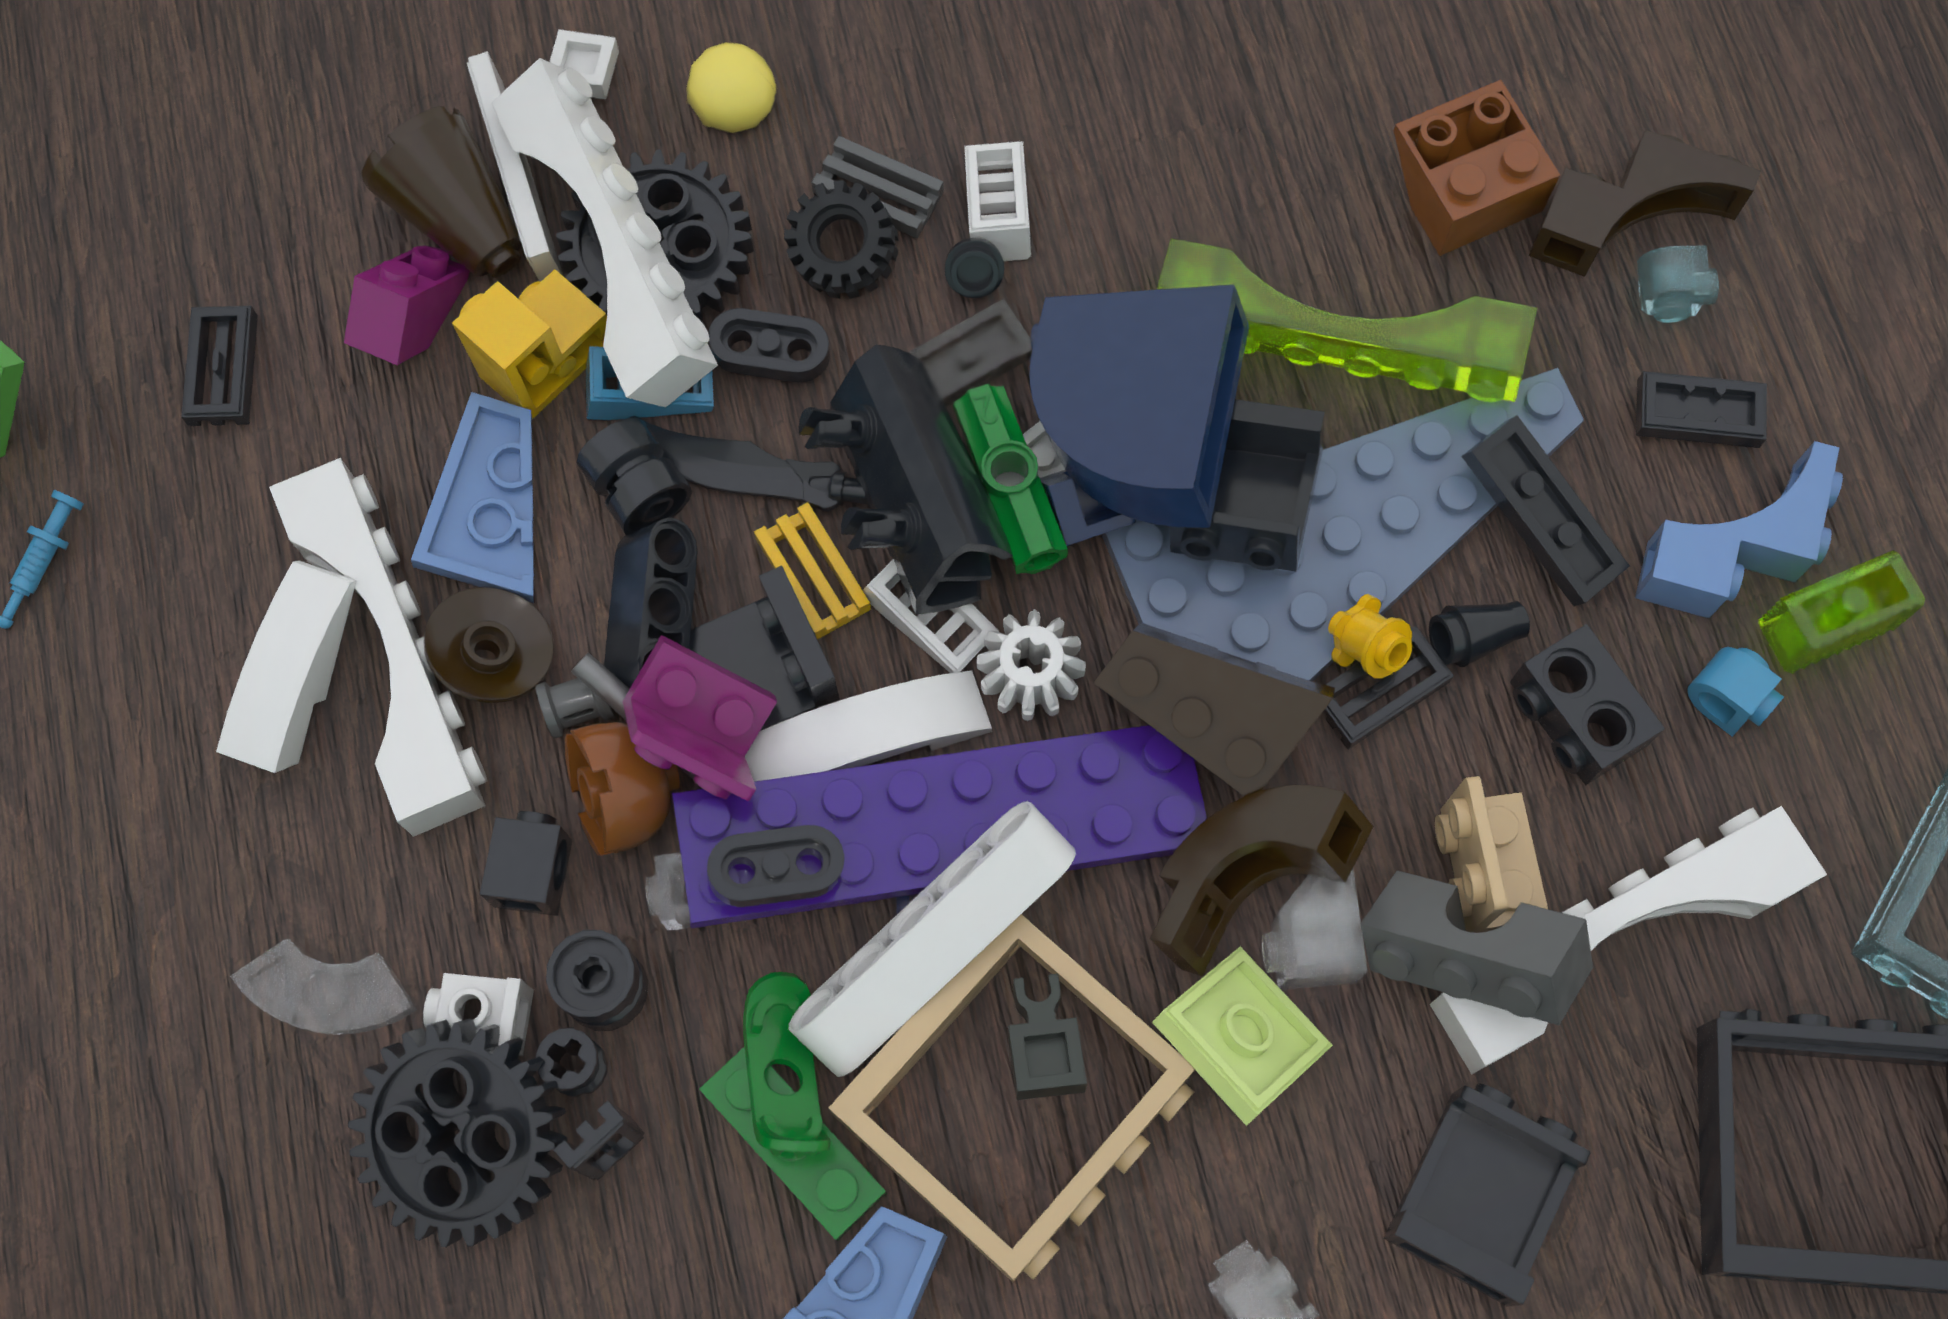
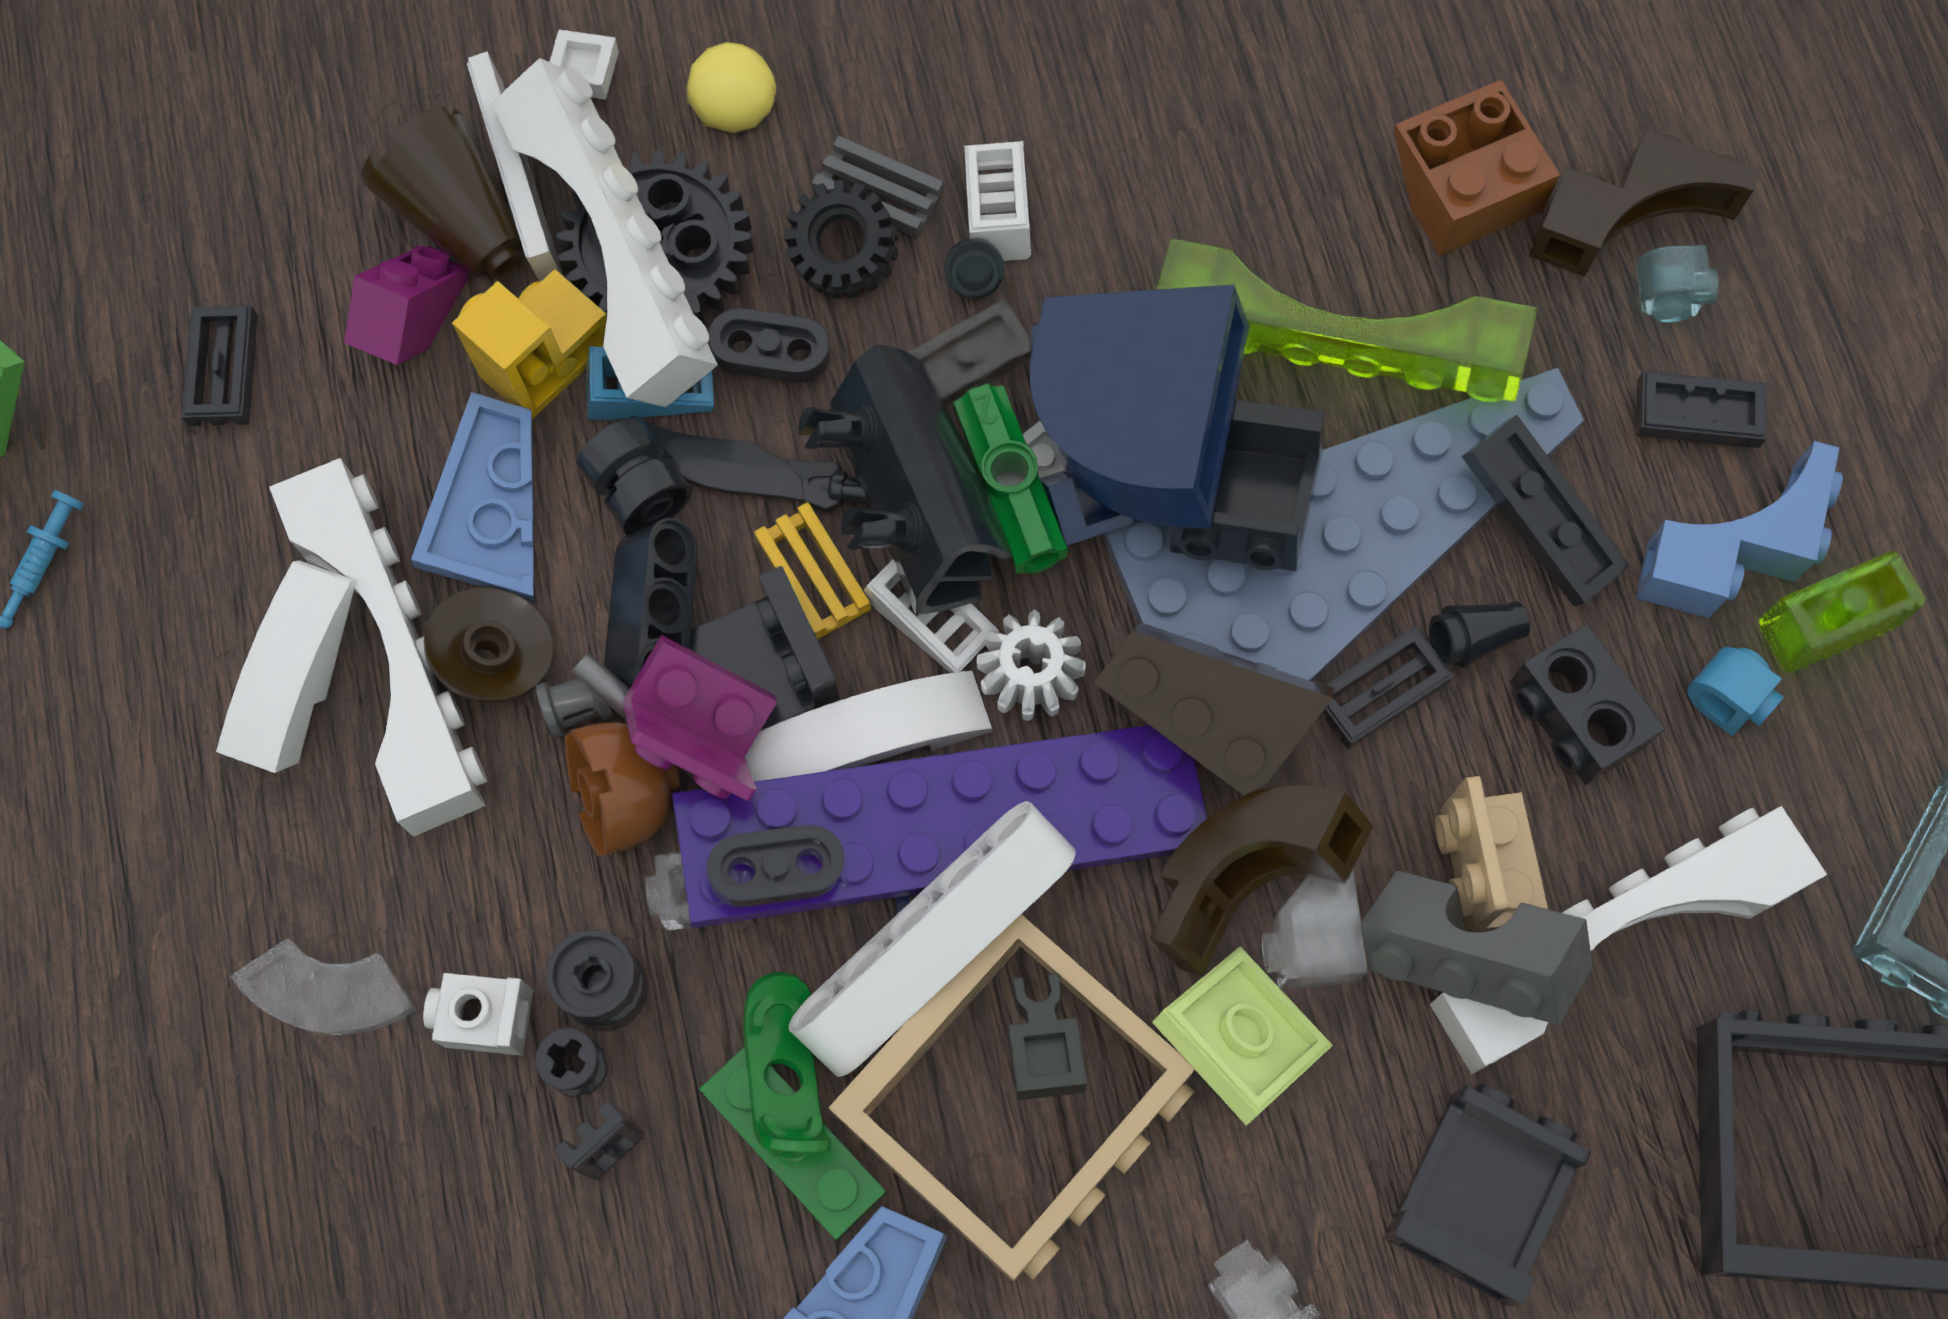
black gear [348,1018,568,1247] -> none
black brick [480,811,572,916] -> none
yellow brick [1328,594,1412,678] -> none

